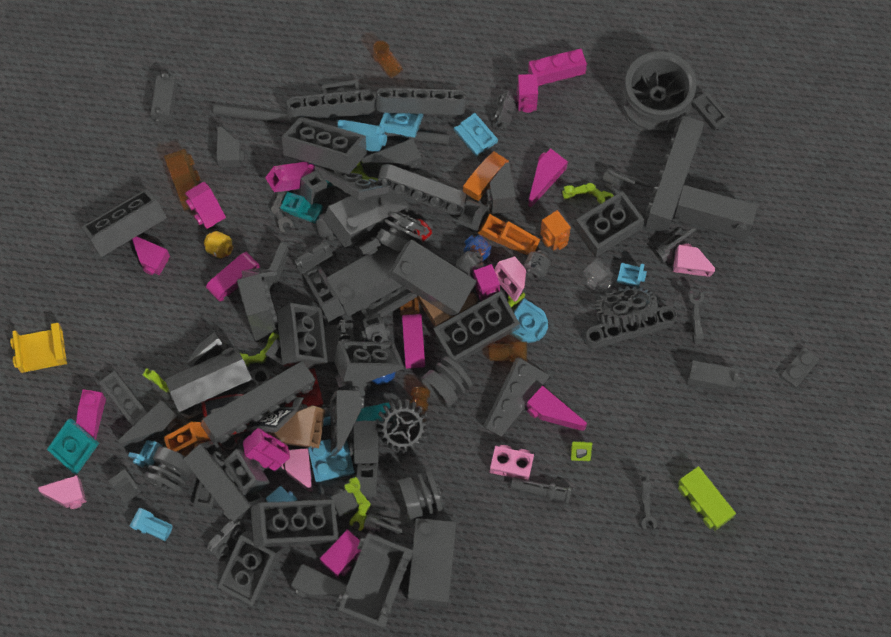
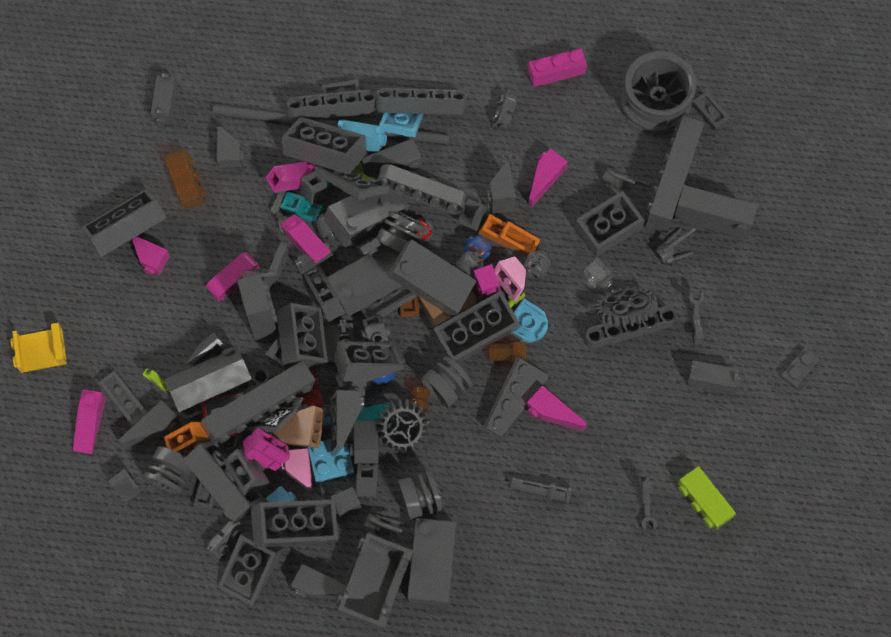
bright pink slope [38,476,86,509] -> none
teal tile [47,418,99,474] -> none
medium azure bracket [128,440,163,467] -> none
medium azure piece [130,508,173,541] -> none
dark pink brick [185,182,226,229] -> none
yellow head [204,231,233,259] -> none
lime piece [240,332,280,367] -> none
dark pink brick [320,529,361,578] -> none
lime piece [344,477,370,531] -> none
clear orange piece [373,41,403,78] -> none
dark pink beam [402,314,425,369] -> none
medium azure plate [454,113,498,157] -> none
orange slope [463,151,509,202] -> none
bright pink brick [490,445,534,480] -> none
dark pink brick [517,74,538,113] -> none
orange brick [540,210,571,251] -> none
lime piece [562,183,614,204] -> none
lime slope [571,441,592,461] -> none
medium azure bracket [617,263,647,288] -> none
bright pink slope [673,244,715,277] -> none
none -> dark pink slope [280,214,330,263]

